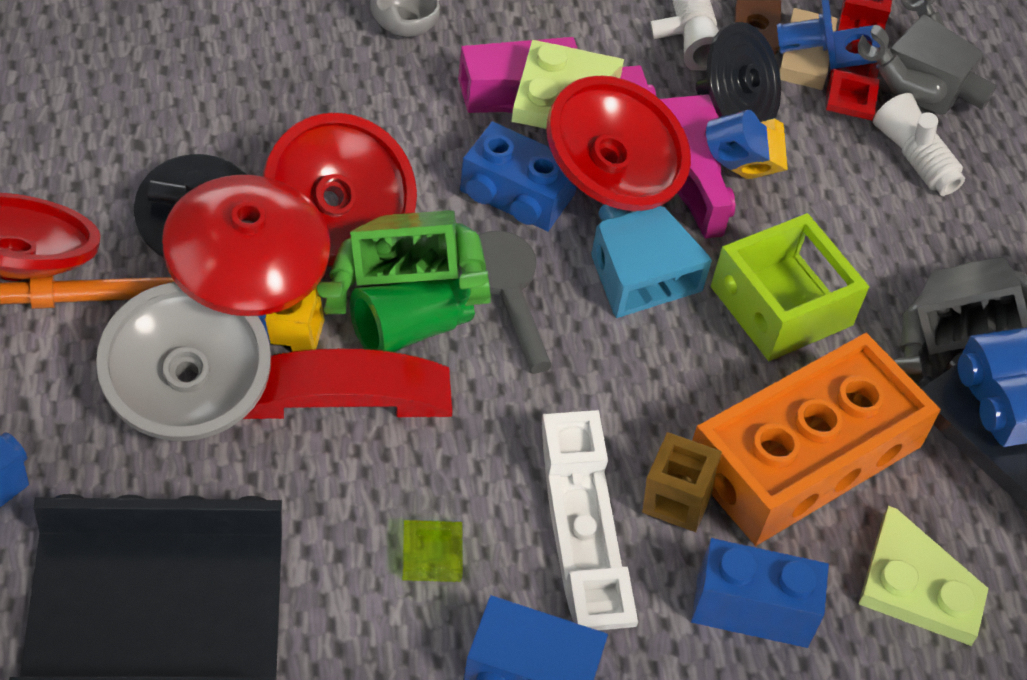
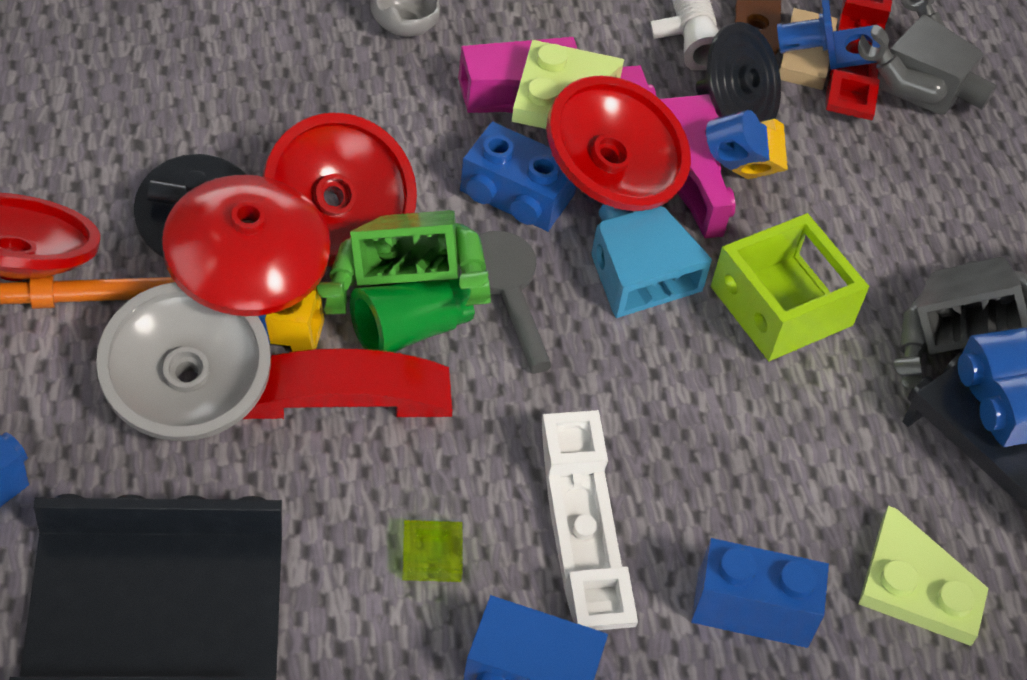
pearl gold brick [642,432,722,533] -> none
orange brick [692,332,941,547] -> none
white piece [873,93,965,196] -> none

